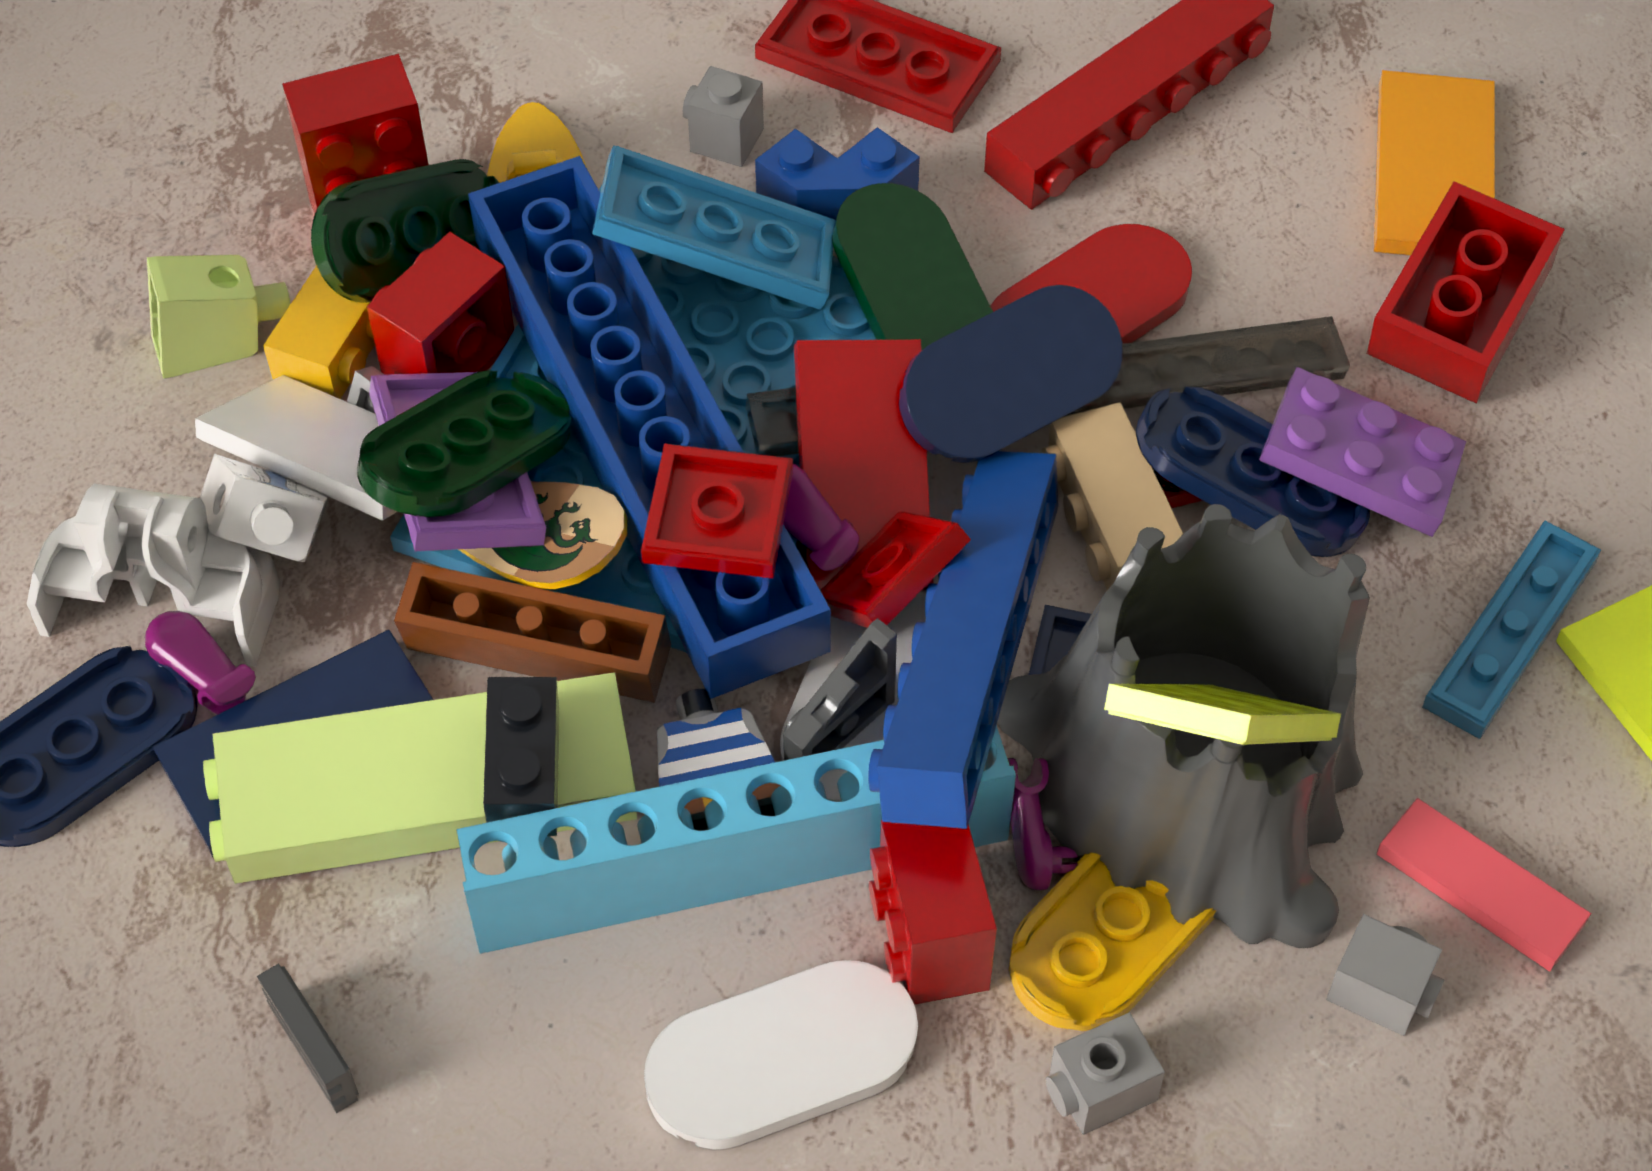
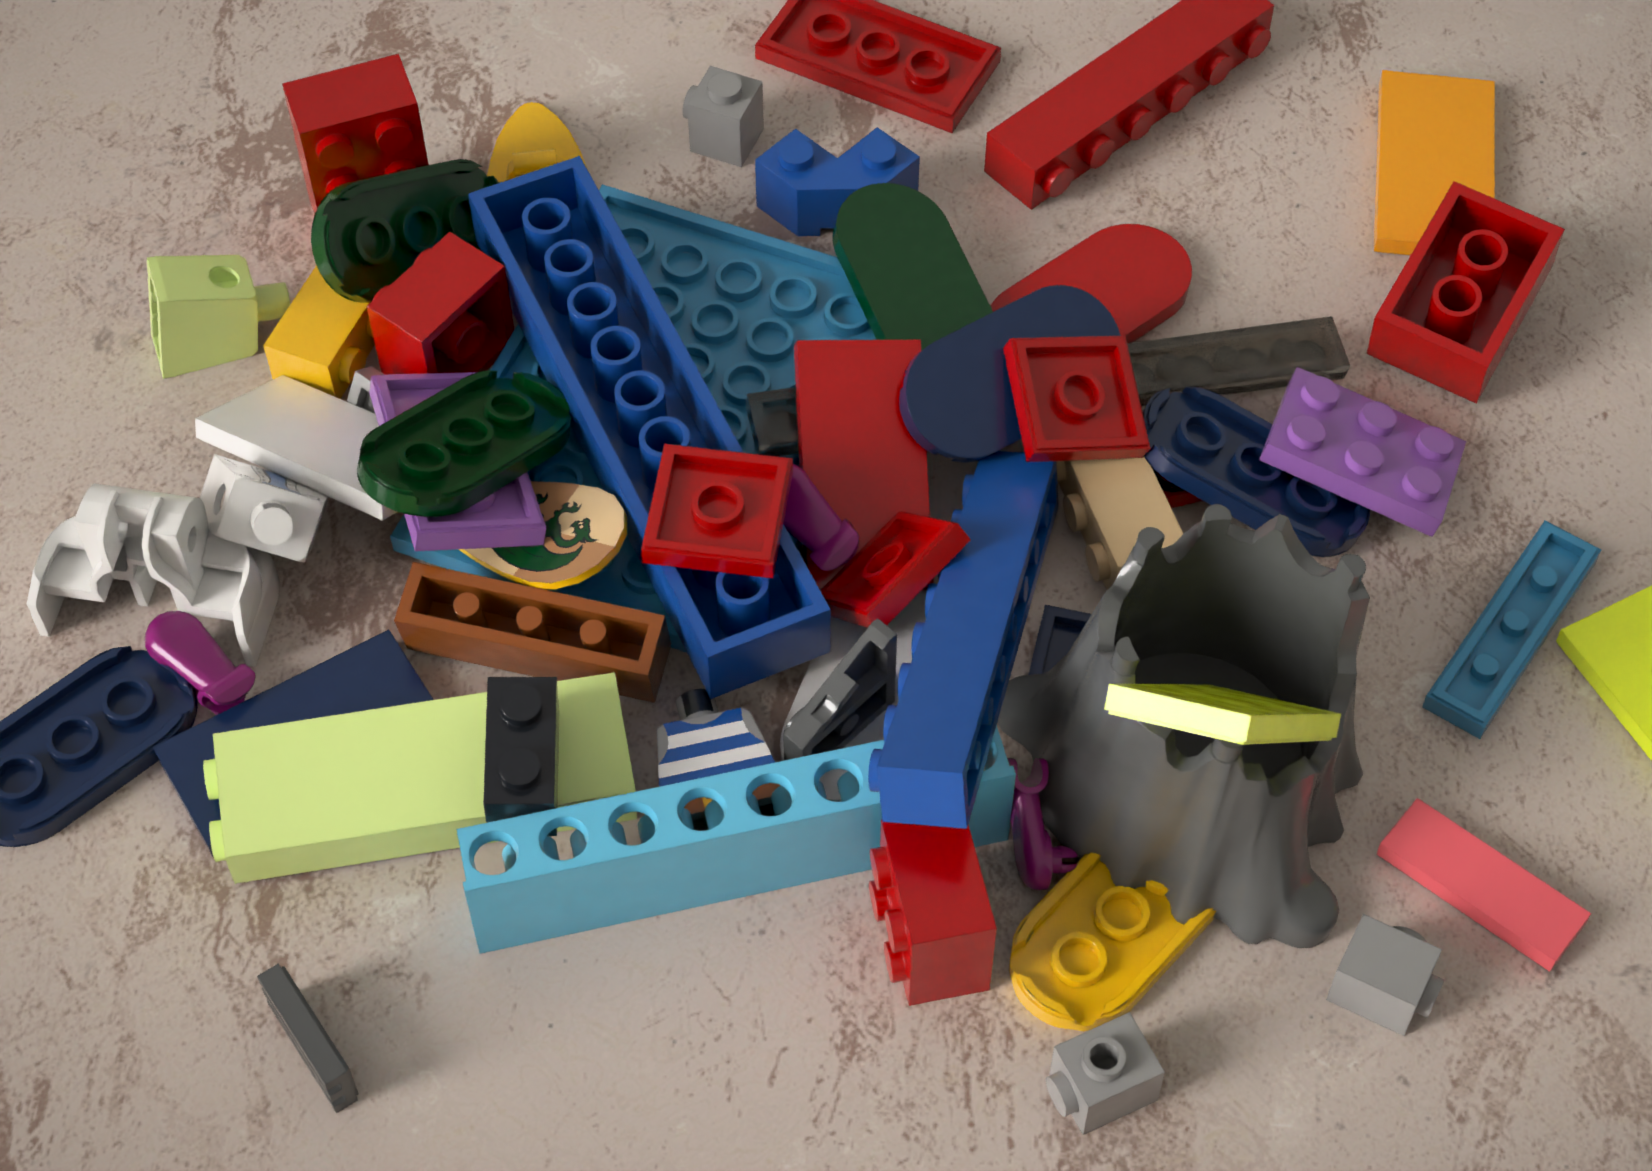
dark azure tile [592,145,836,310] -> none
white tile [644,960,918,1150] -> none
none -> red tile [1003,336,1151,462]

